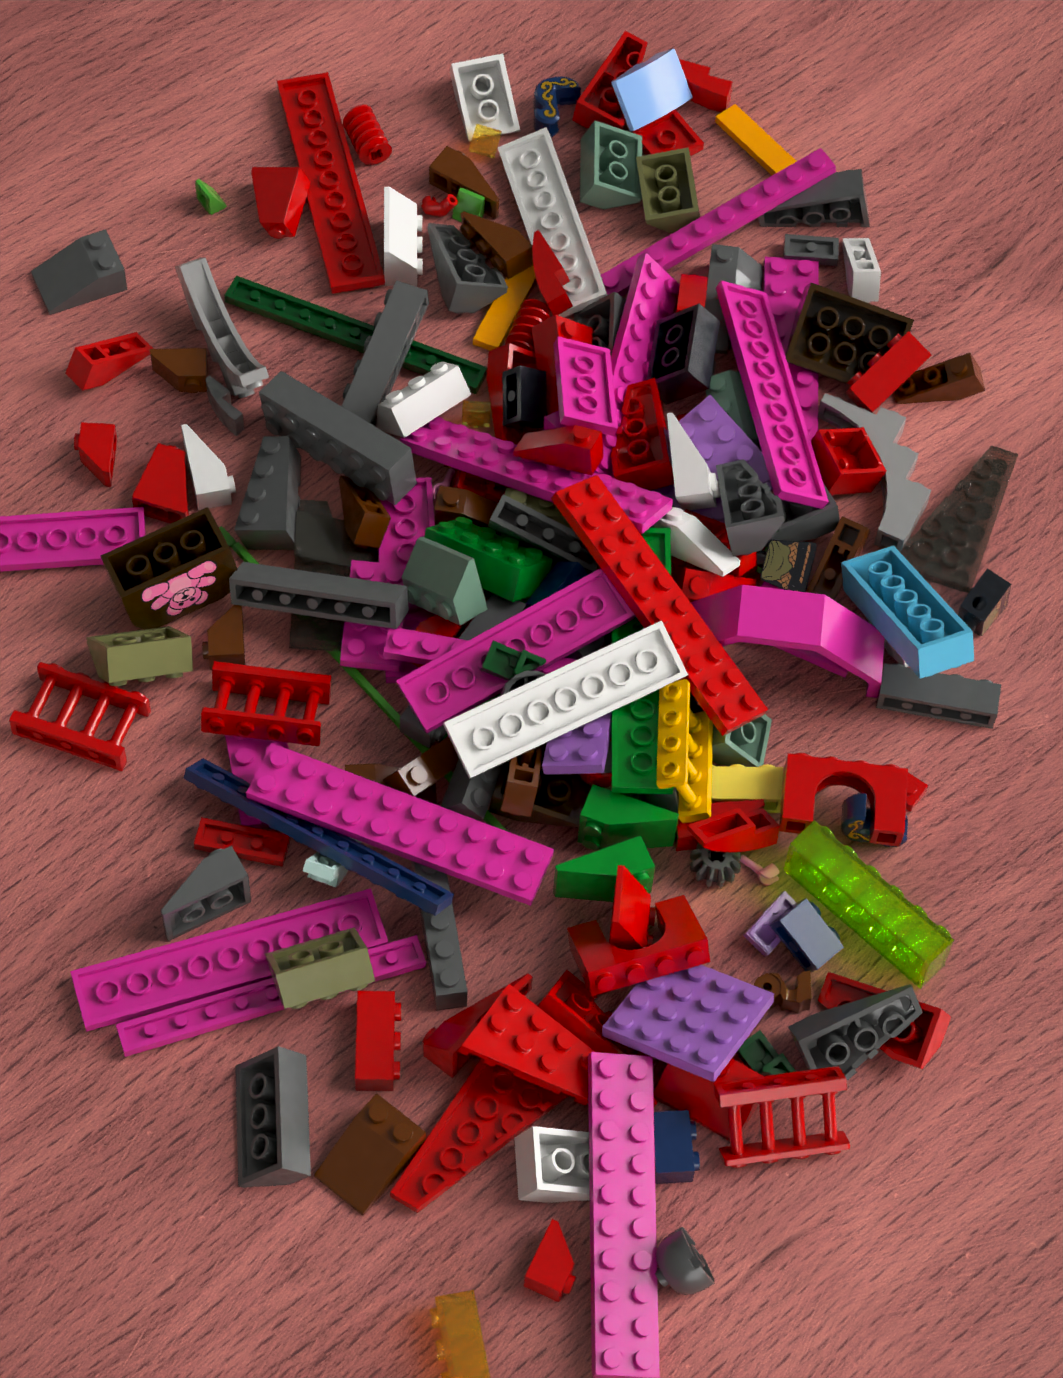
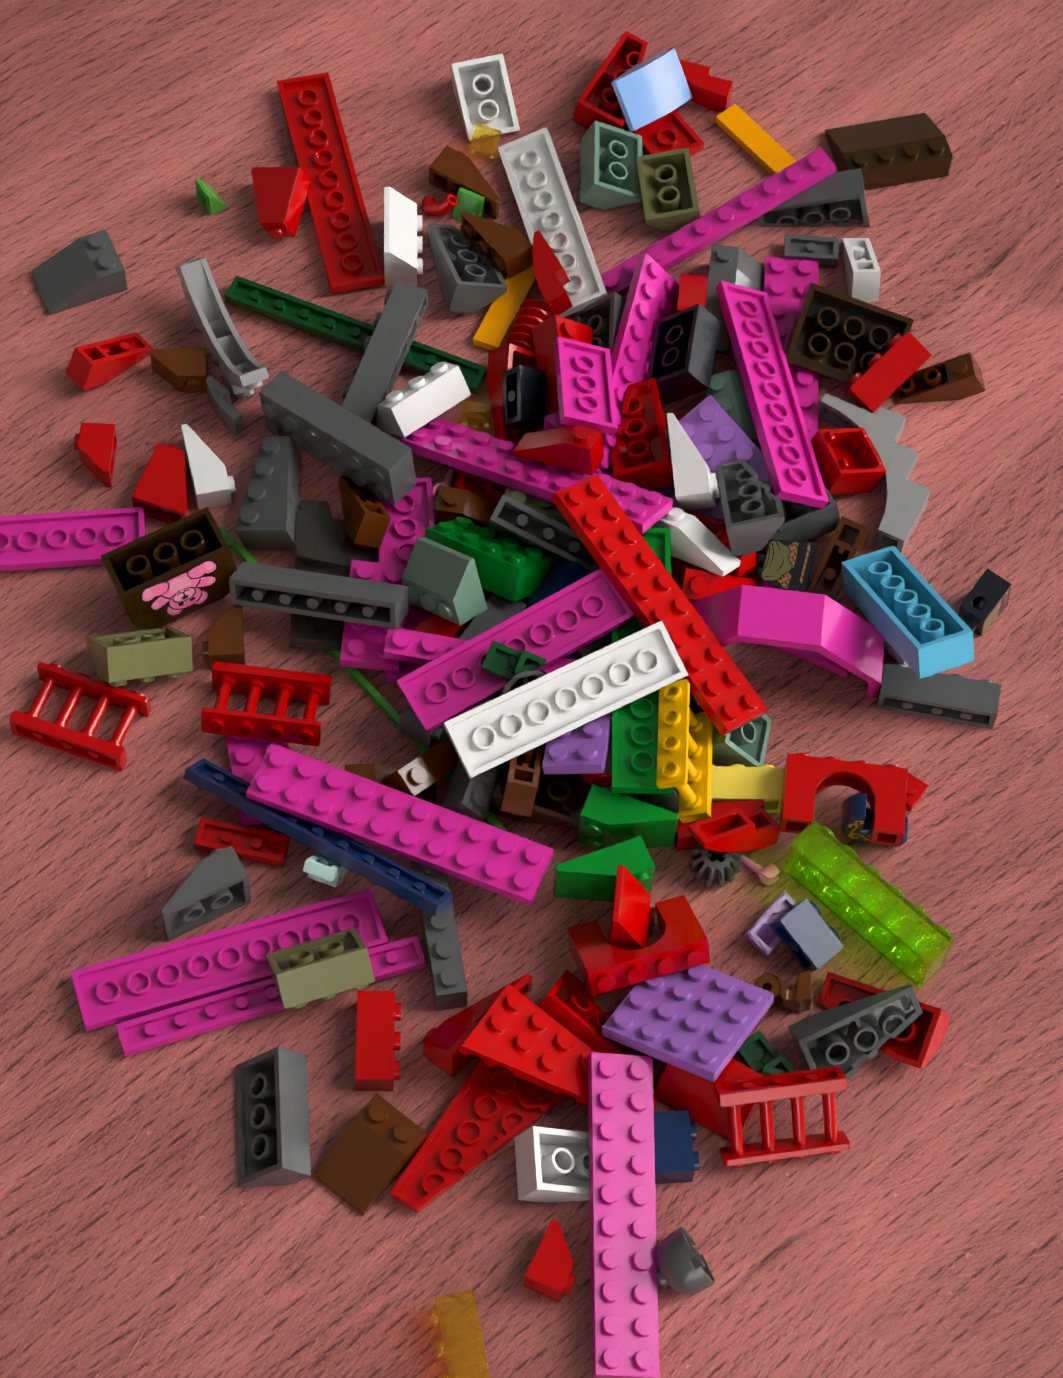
red piece [343,105,392,165] -> none
dark blue animal [533,77,581,137] -> none
clear smoke wing [900,445,1018,594] -> none
none -> dark brown slope [825,113,953,191]

